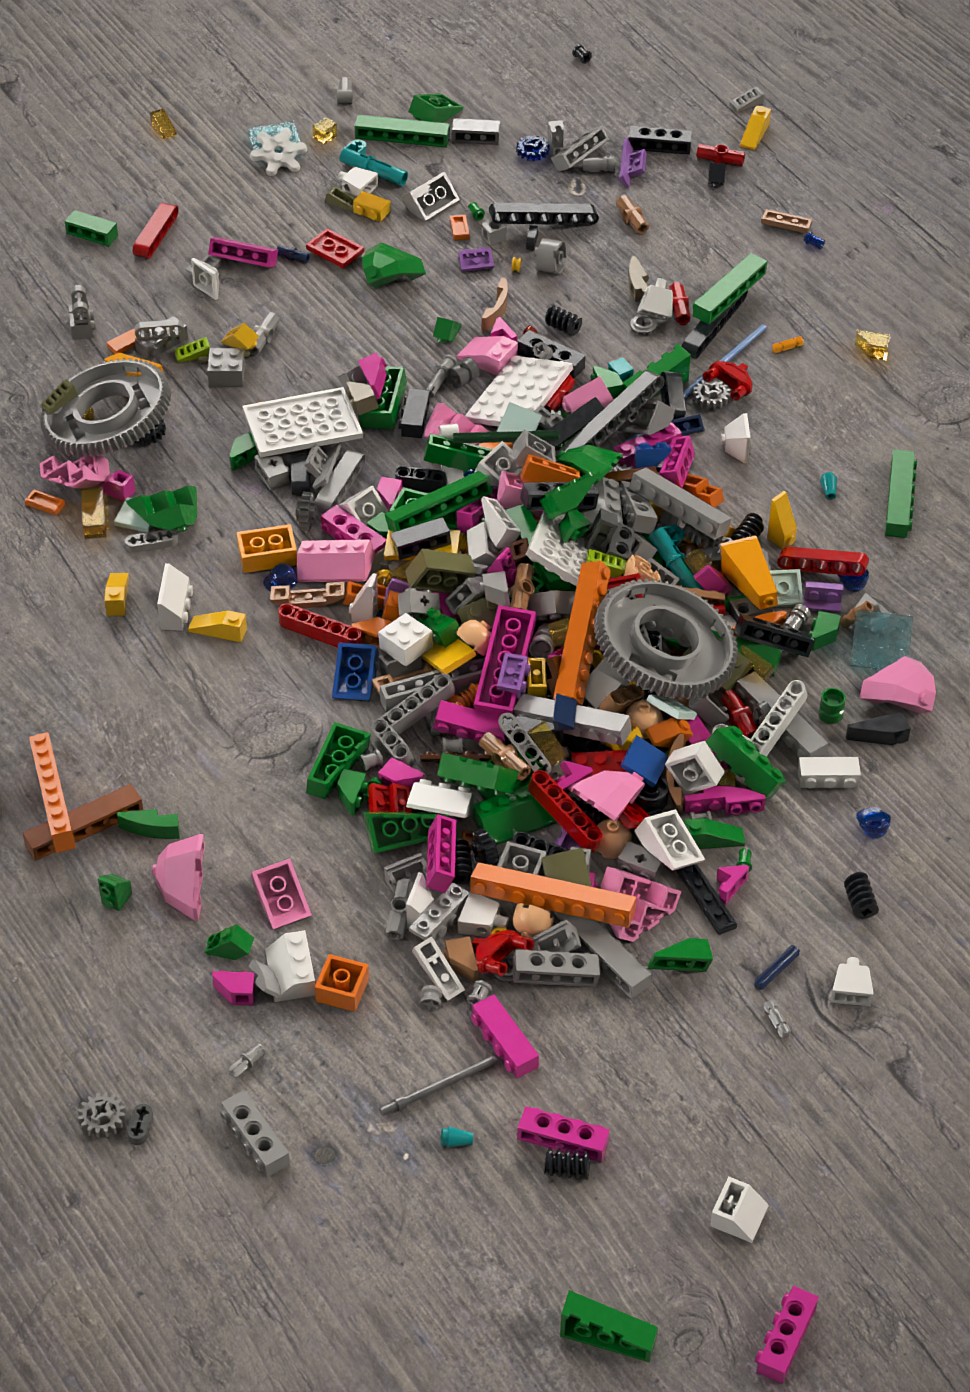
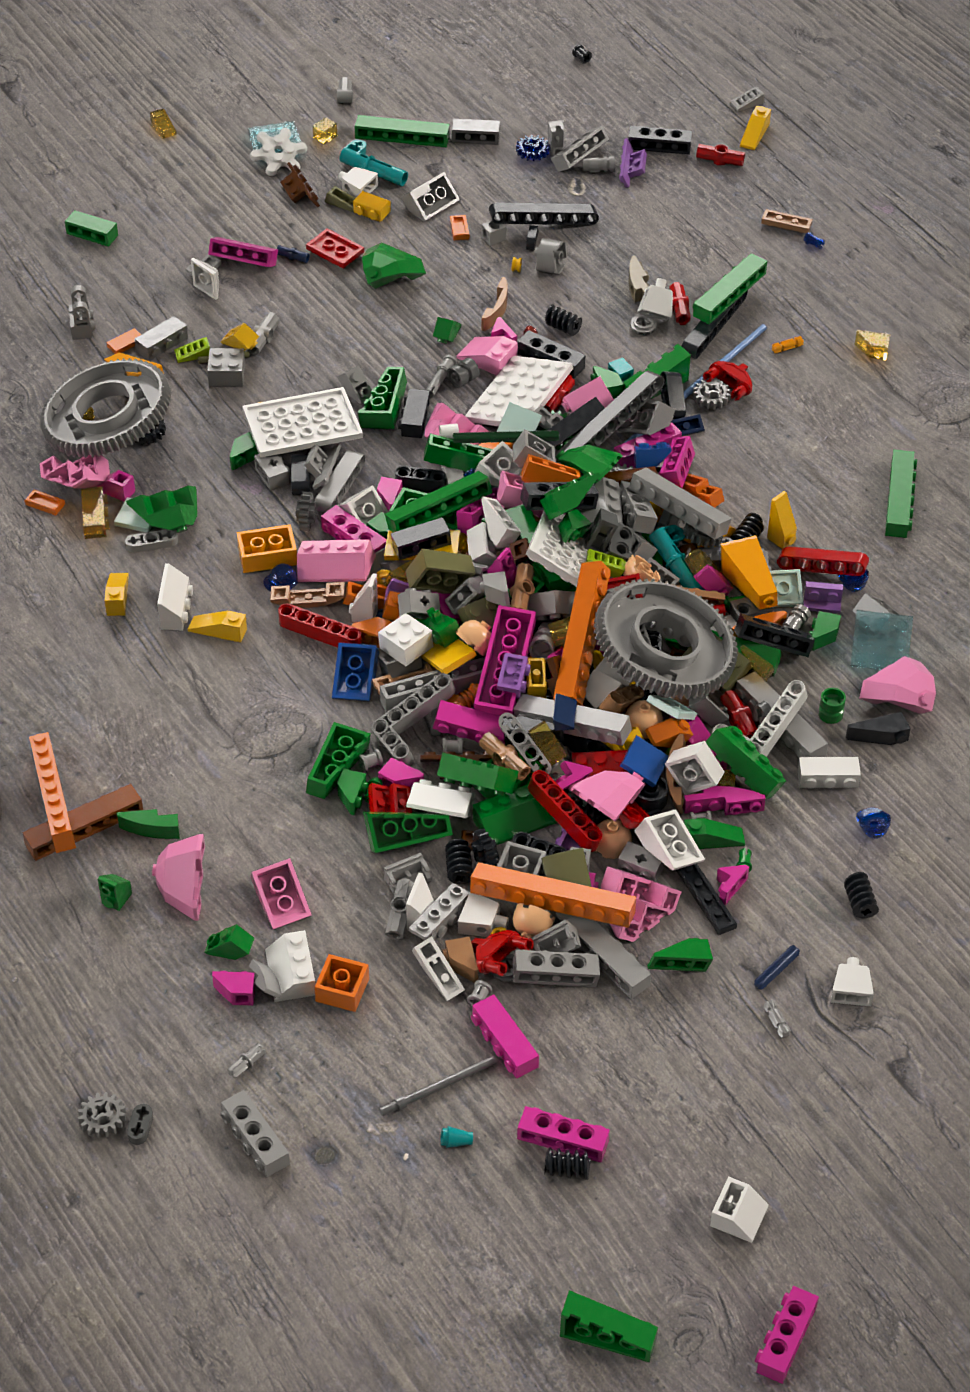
olive slope [40,379,78,414] -> none
beam [132,202,179,259] -> none
light grey beam [134,319,184,339] -> none
dark tan slope [345,381,379,415] -> none
dark pink slope [358,352,387,399] -> none
green slope [408,93,463,123] -> none
light grey wheel [420,985,442,1011] -> none
dark pink brick [426,814,456,893] -> none
medium lavender bracket [458,247,494,272] -> none
green pin [468,202,485,220] -> none
light grey bush [533,342,553,360] -> none
medium nougat piece [616,195,649,235] -> none
black slope [708,163,726,187] -> none
white slope [721,413,750,463] -> none
teal cone [820,472,837,499] -> none
medium nougat pin [840,601,874,629] -> none
none -> reddish brown bracket [280,162,320,207]

